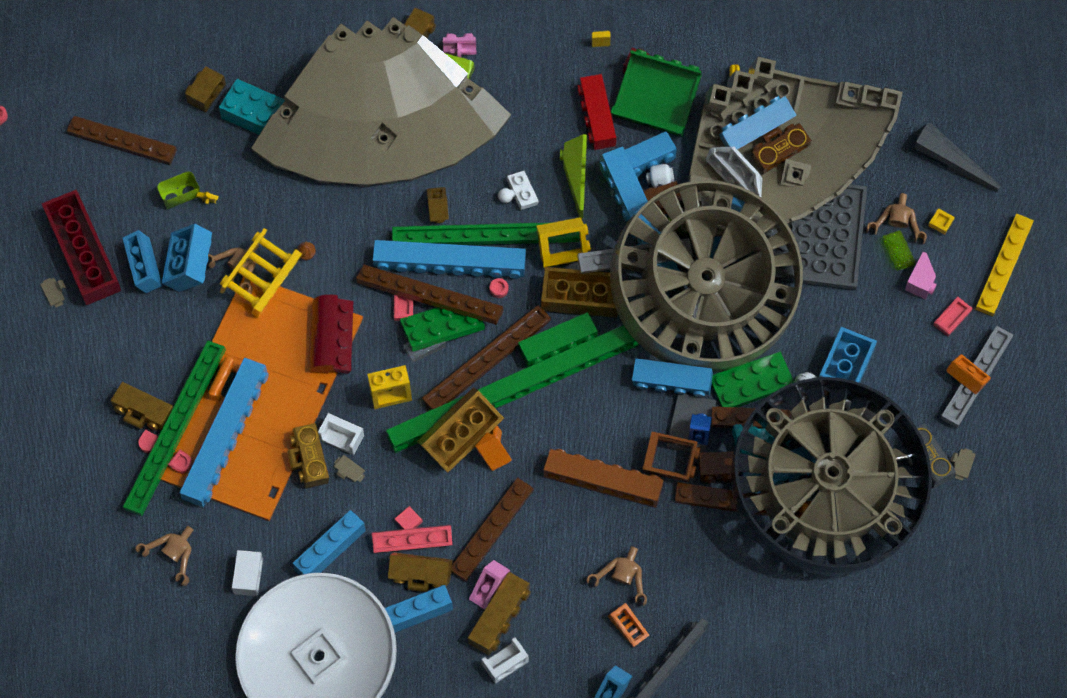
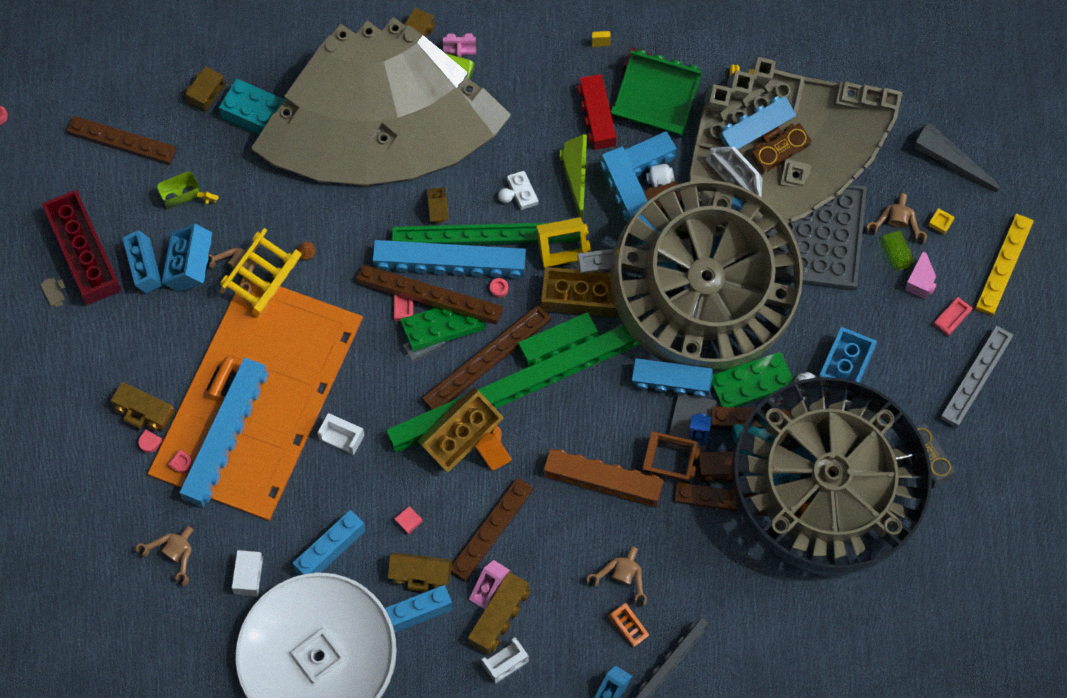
green plate [123,341,226,516] -> none
pearl gold piece [287,423,329,488] -> none
dark red brick [310,294,354,374] -> none
dark tan piece [334,455,365,482] -> none
yellow window [367,365,412,409] -> none
coral tile [372,525,453,553] -> none
orange slope [947,354,991,394] -> none
dark tan piece [950,448,976,480] -> none

